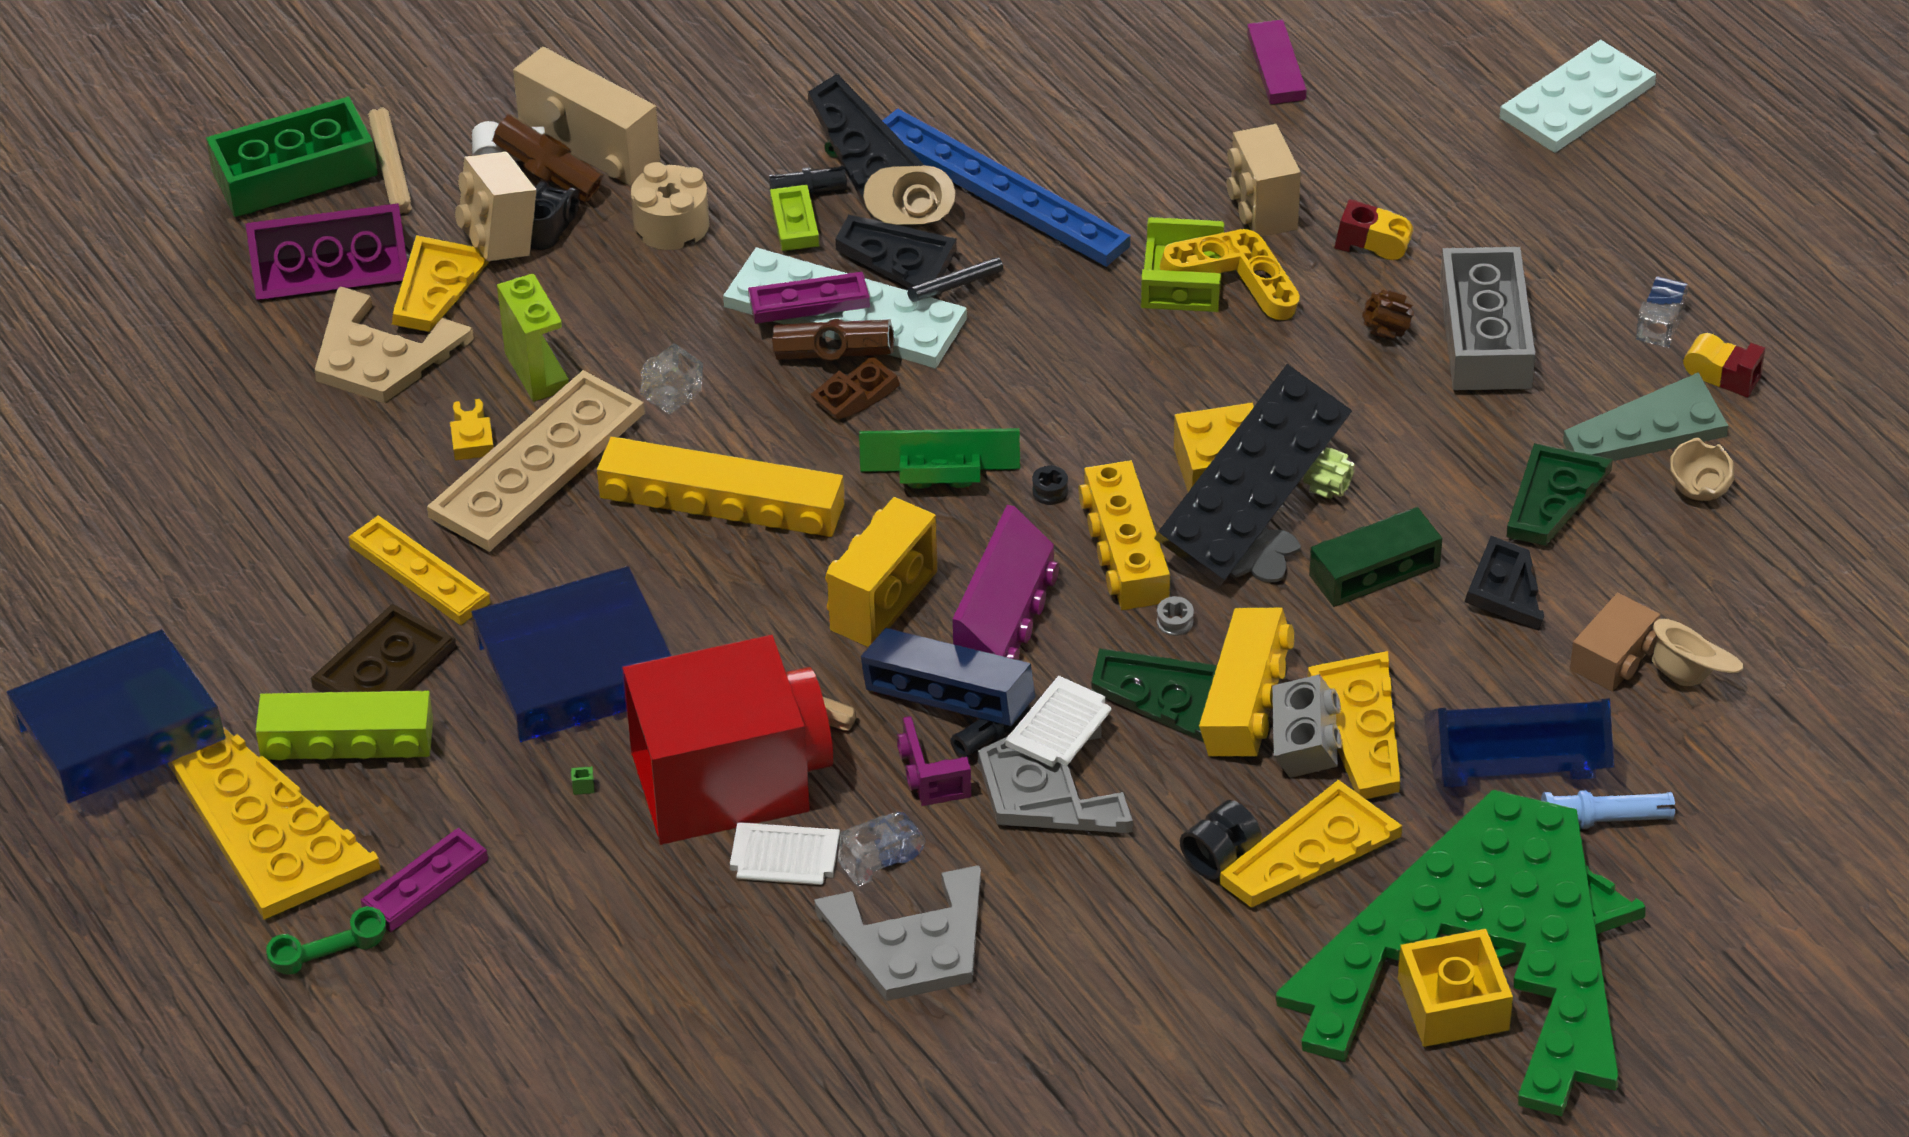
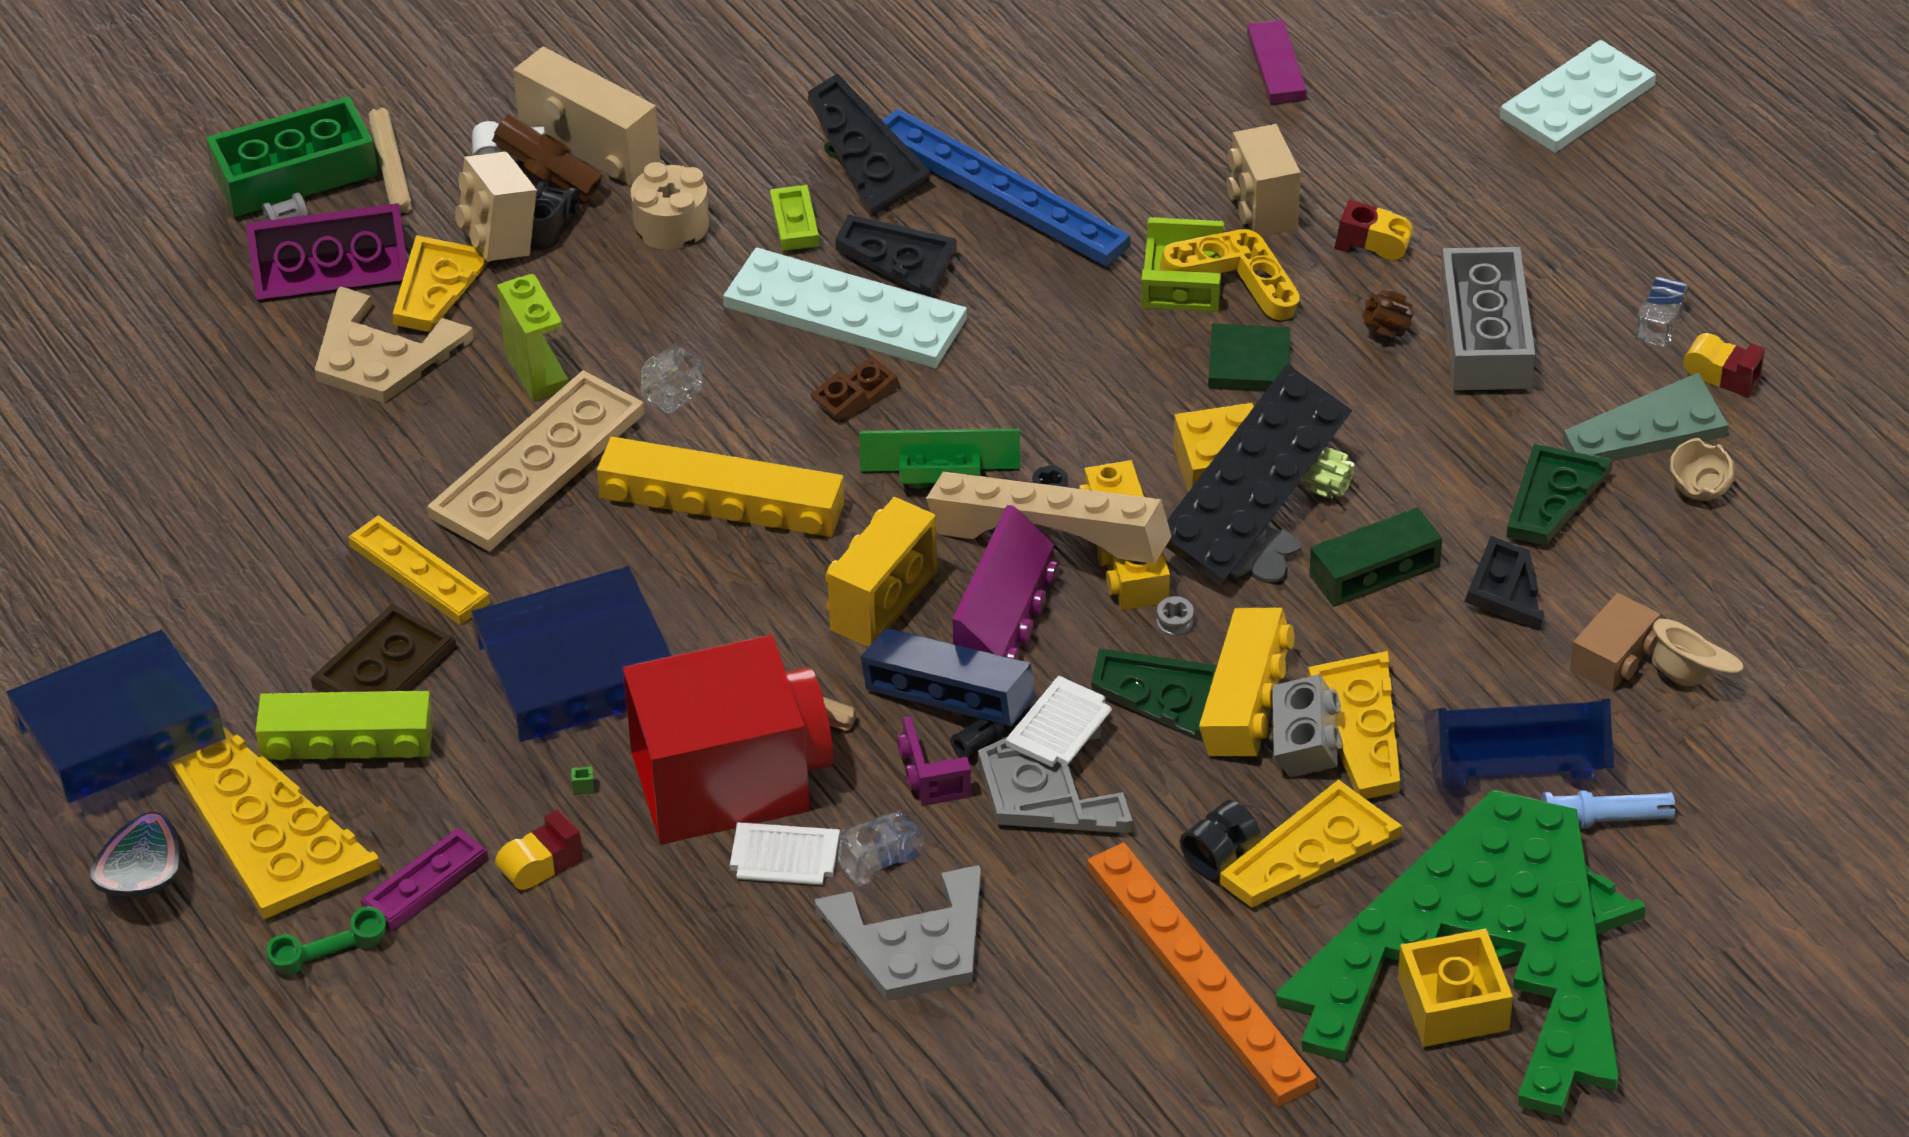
yellow plate [450,399,494,461] -> none
magenta tile [748,272,870,324] -> none
black pin [769,166,847,197] -> none
reddish brown piece [772,319,895,360] -> none
tan piece [863,166,955,226] -> none
black bar [907,257,1003,302] -> none
none -> shield [90,812,180,897]
none -> light grey bush [262,193,309,221]
none -> leg [495,809,583,890]
none -> tan arch [926,472,1171,564]
none -> orange plate [1087,842,1317,1107]
none -> dark green tile [1208,323,1290,390]

